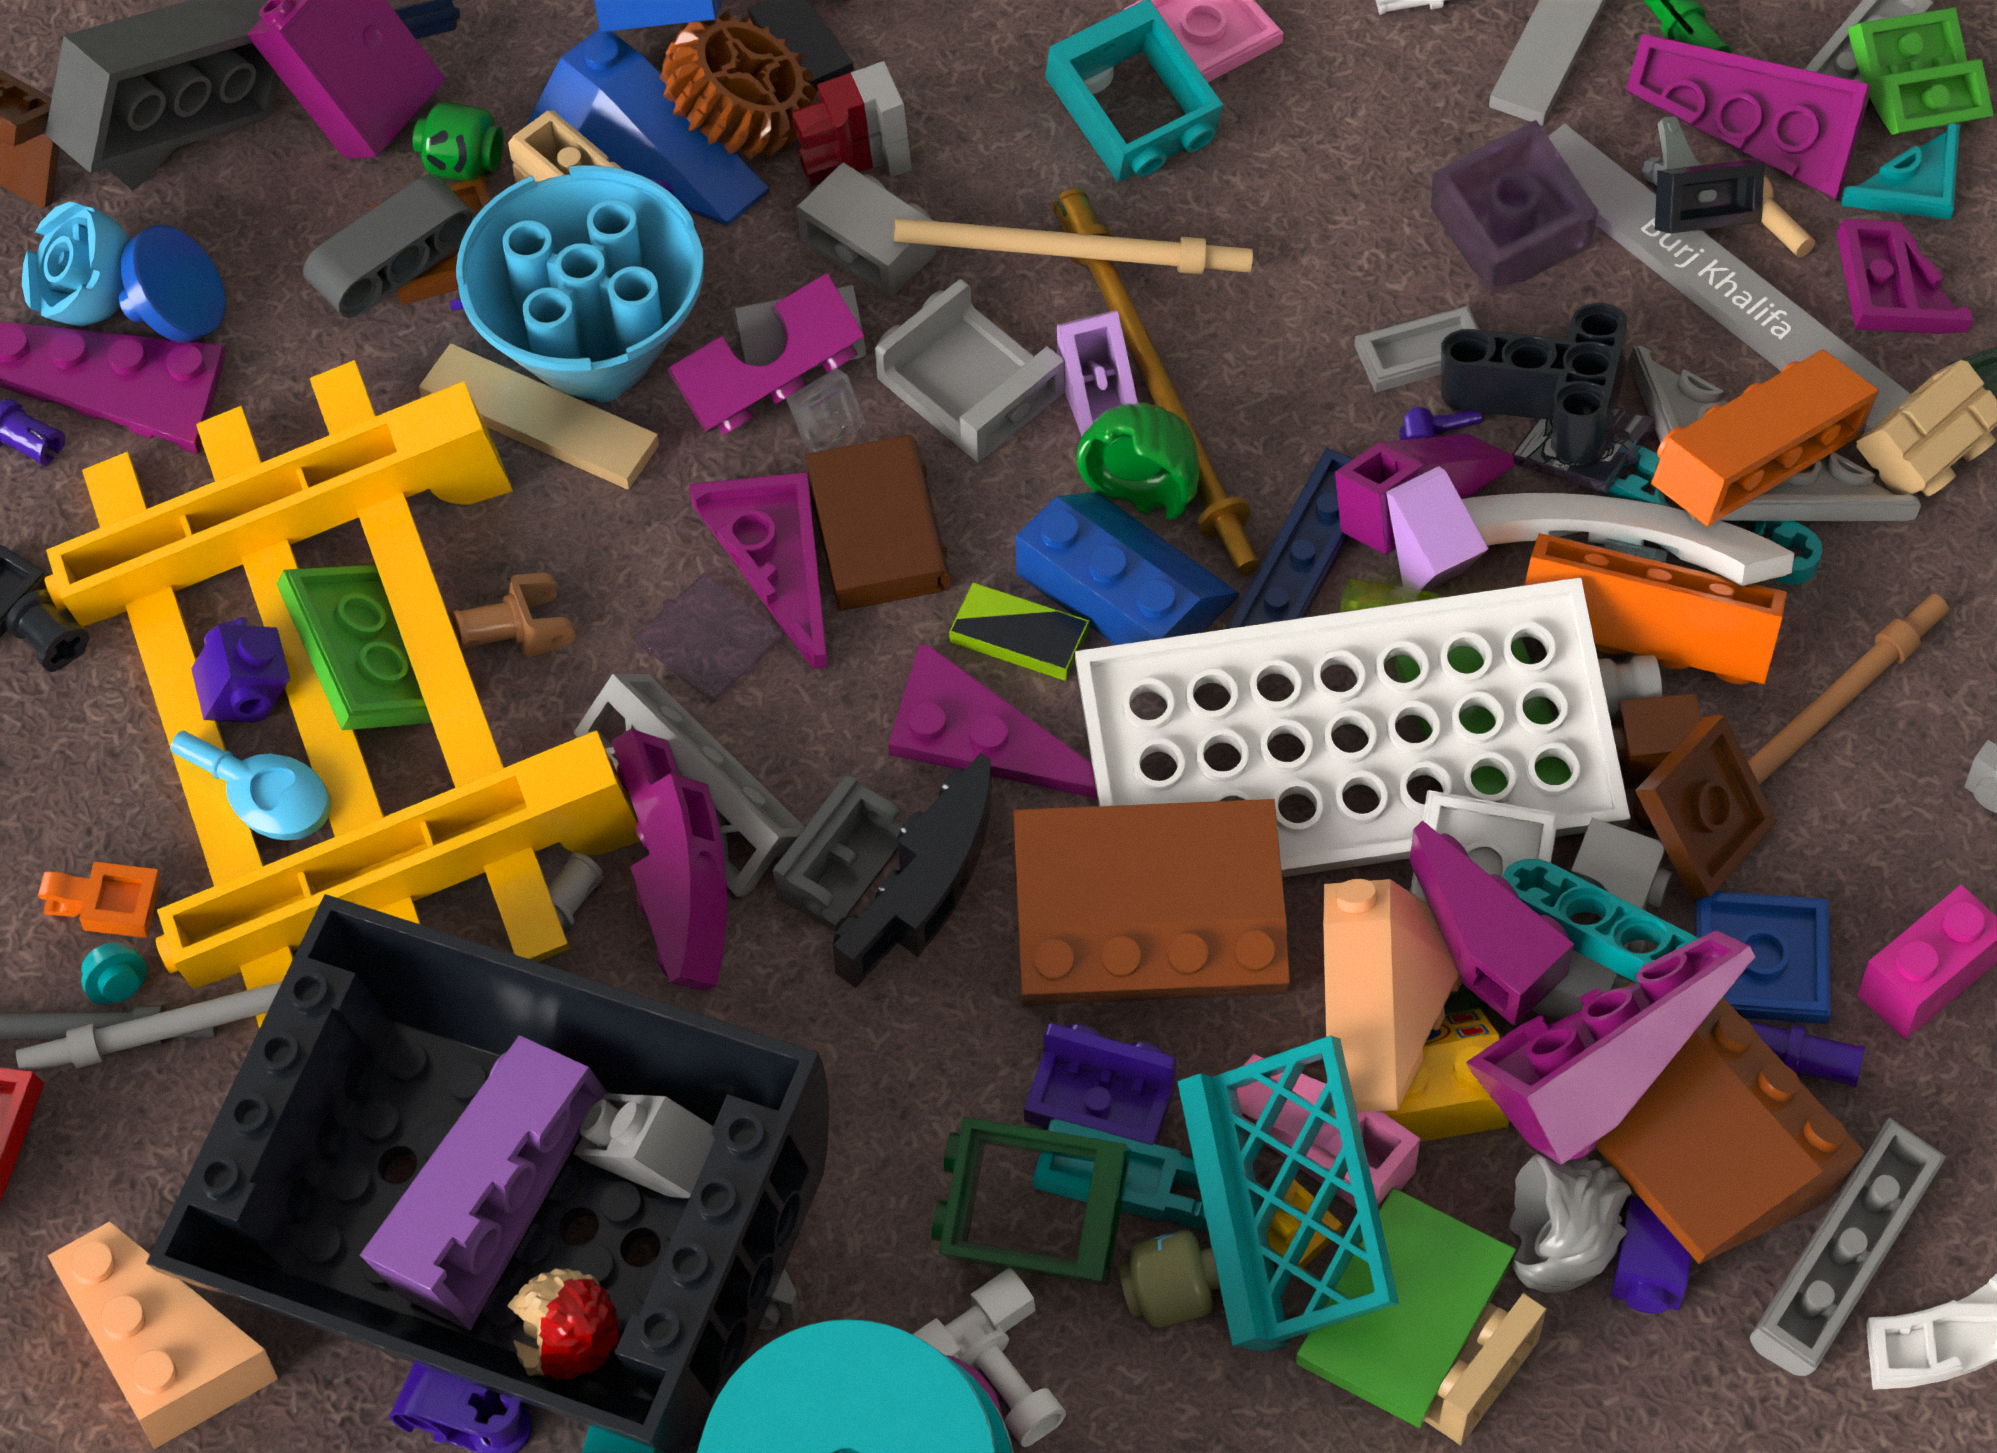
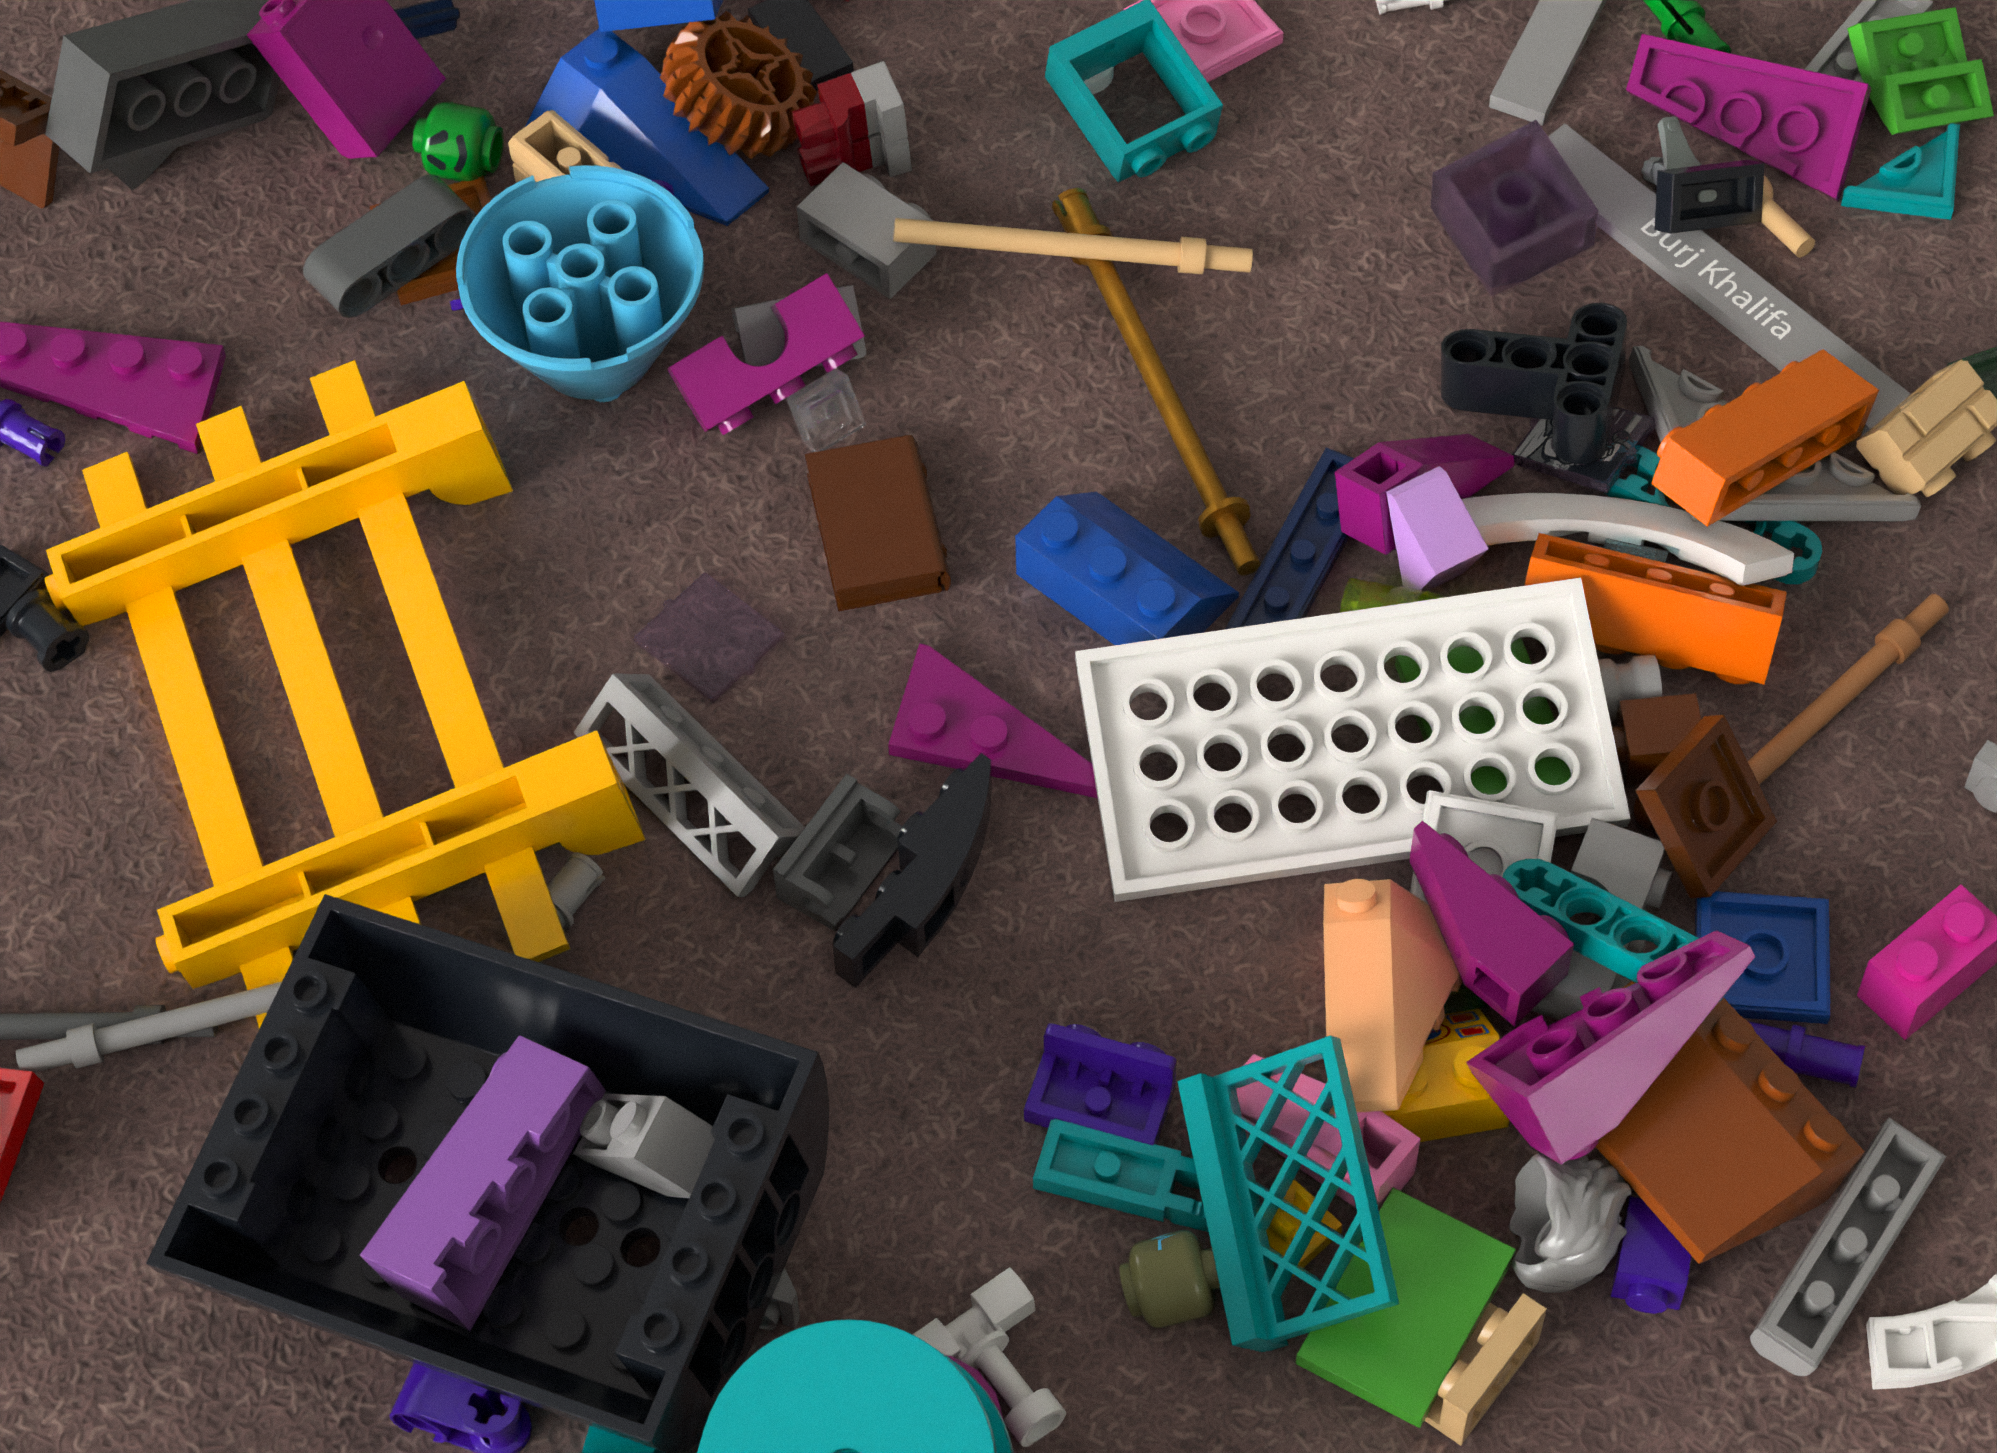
medium azure cylinder [22,201,131,326] -> none
orange plate [38,861,161,938] -> none
light nougat wedge [47,1221,278,1449] -> none
teal plate [81,942,147,1005] -> none
blue tile [119,225,226,343] -> none
medium azure piece [171,730,331,840] -> none
dark purple brick [191,617,290,723] -> none
bright green tile [277,565,432,730] -> none
tan tile [419,343,659,490] -> none
medium nougat piece [450,573,576,657] -> none
red piece [507,1268,620,1381] -> none
magenta slope [611,729,727,991] -> none
magenta wing [689,472,828,669] -> none
light grey panel [875,279,1065,463] -> none
dark green window [931,1117,1131,1286] -> none
tile [949,583,1089,681] -> none
dark orange slope [1013,799,1290,1005] -> none
lavender slope [1057,310,1138,436] -> none
green piece [1076,402,1200,520] -> none
light grey tile [1354,306,1480,393] -> none
dark purple hand [1399,407,1482,440] -> none
magenta wing [1836,219,1974,334] -> none

